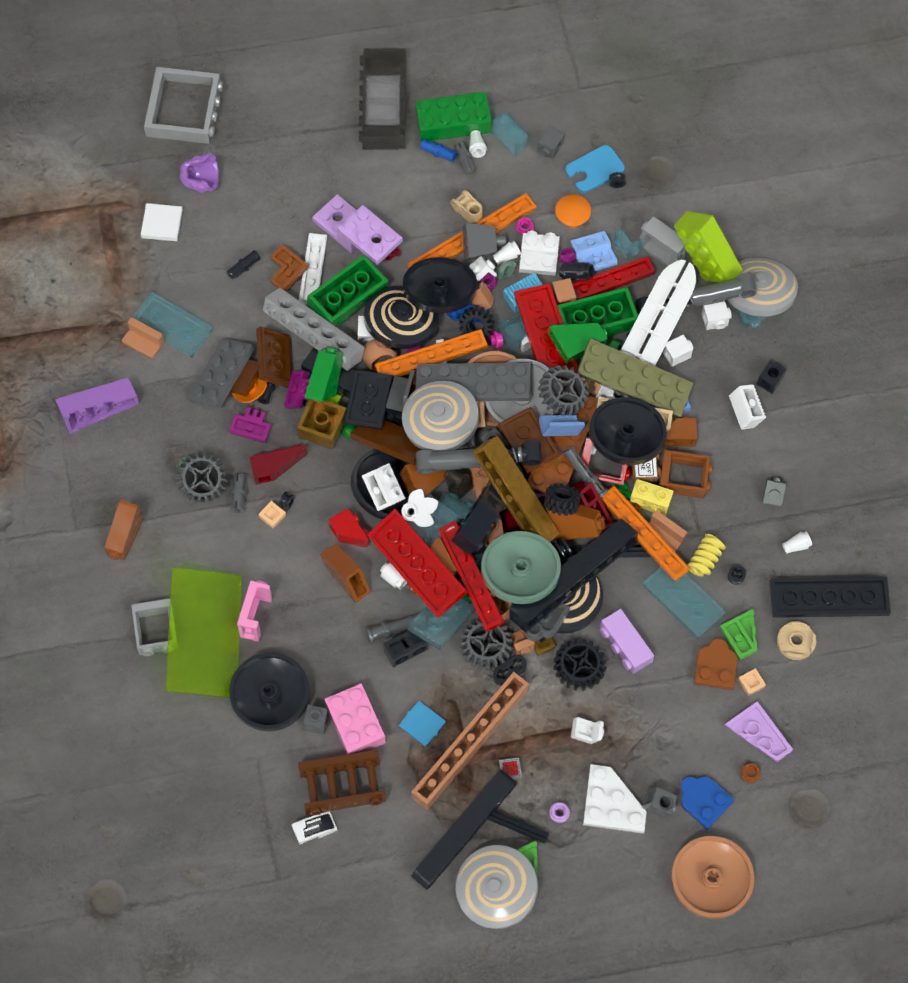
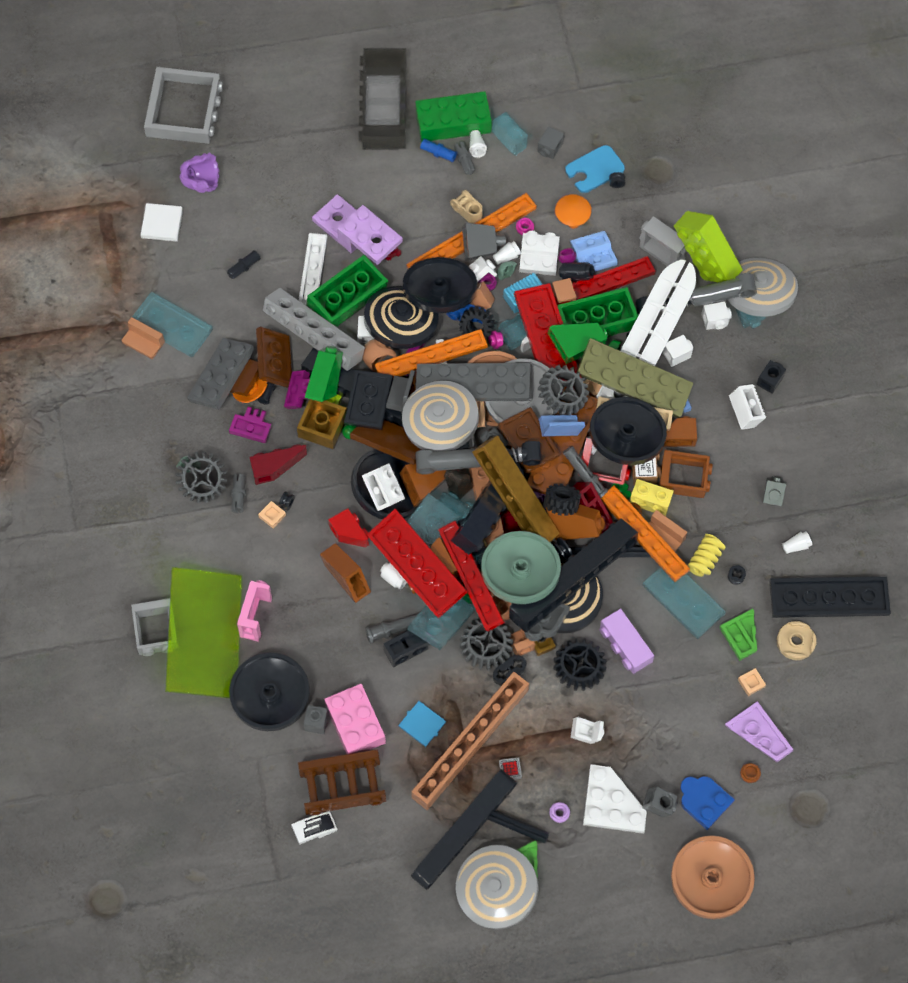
medium lavender wedge [55,378,139,434] -> none
dark orange slope [104,499,143,561] -> none
dark orange plate [270,244,309,292] -> none
white plate [401,489,439,527] -> none
clear light blue bracket [614,229,642,258] -> none
dark orange plate [694,639,737,690] -> none

